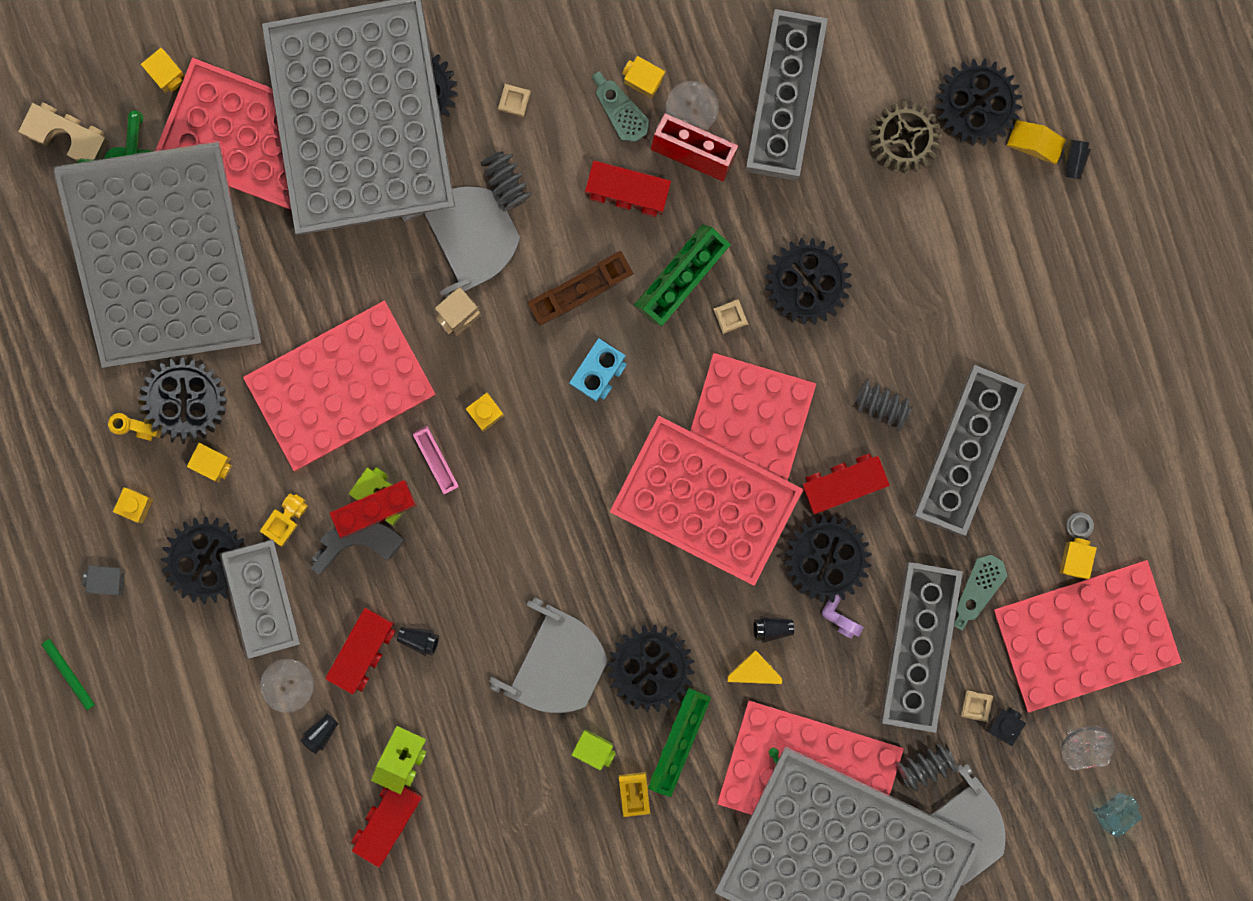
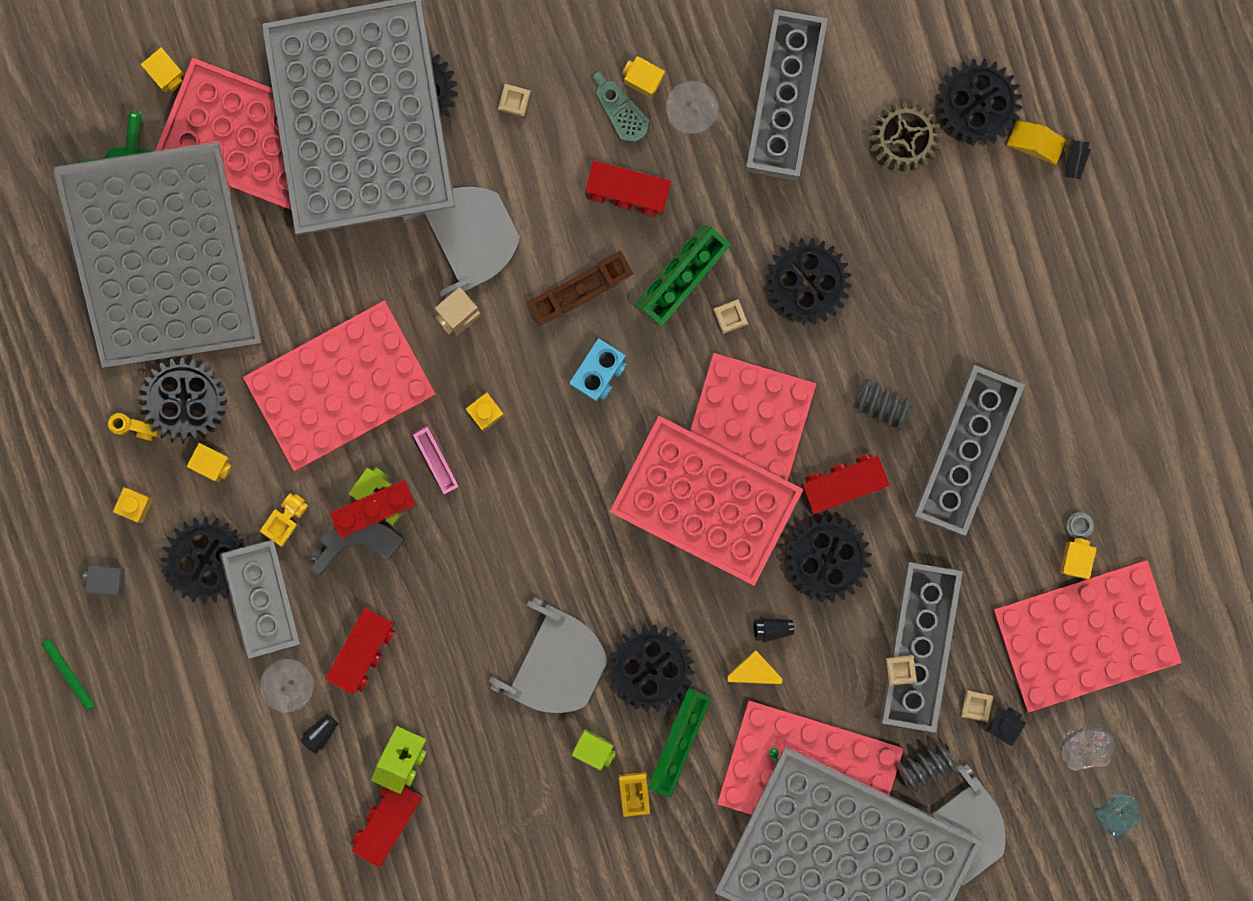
tan arch [18,102,109,162] -> none
black cone [397,627,439,656] -> none
dark grey piece [480,151,532,212] -> none
red brick [651,113,738,182] -> none
lavender plate [822,592,864,639] -> none
sand green piece [954,555,1007,631] -> none
none -> tan tile [886,655,917,686]

